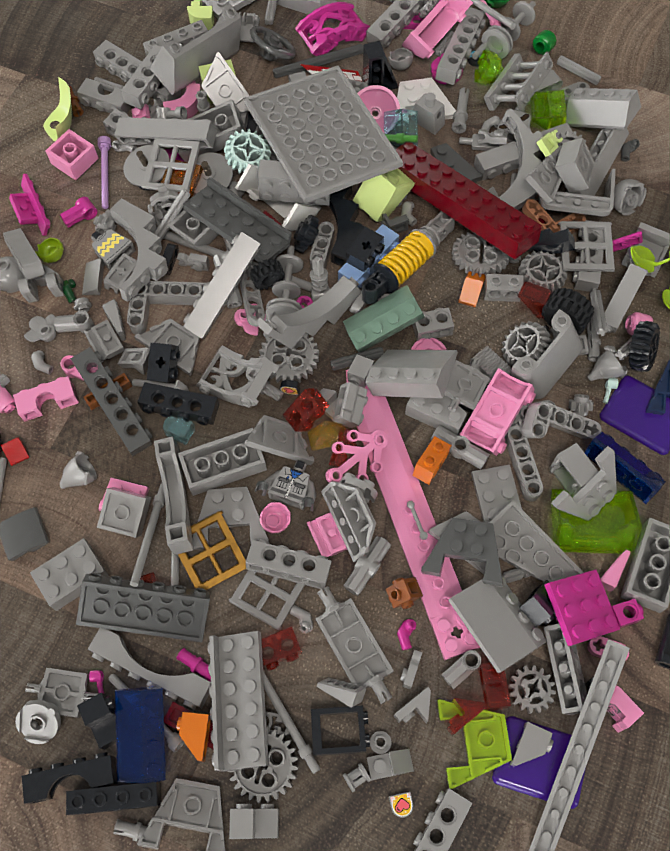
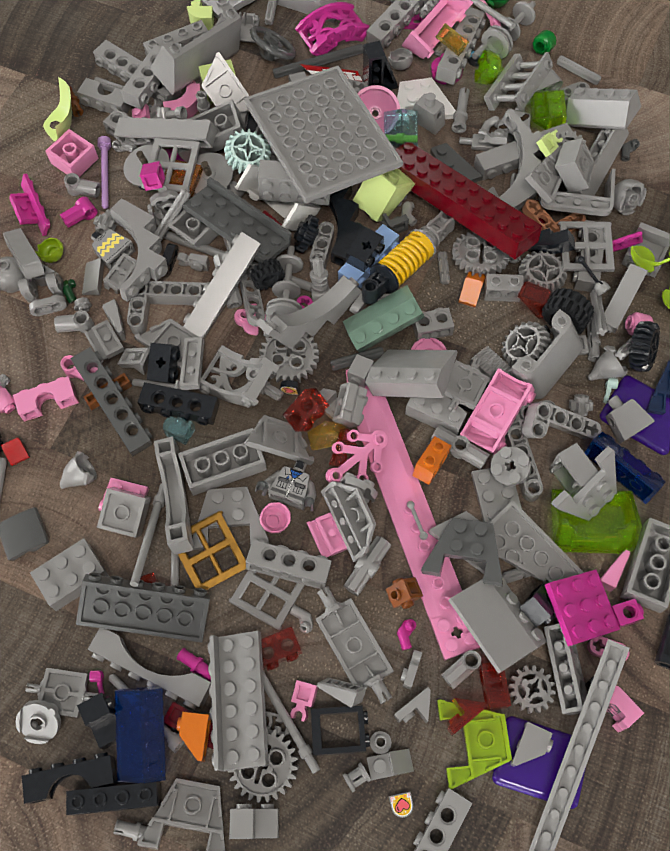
light grey plate [24,314,56,342] -> none
light grey arm [31,350,54,375] -> none
none -> light grey plate [29,294,67,316]
none -> light grey piece [64,173,101,198]
none -> dark pink brick [140,161,166,191]
none -> light grey plate [179,337,204,390]
none -> bright pink plate [290,680,318,722]
none -> clear yellow slope [435,23,469,56]
none -> light grey axle [437,251,450,285]
none -> light grey plate [491,446,531,487]
none -> hinge [578,256,611,297]
none -> light grey torso [606,395,655,444]

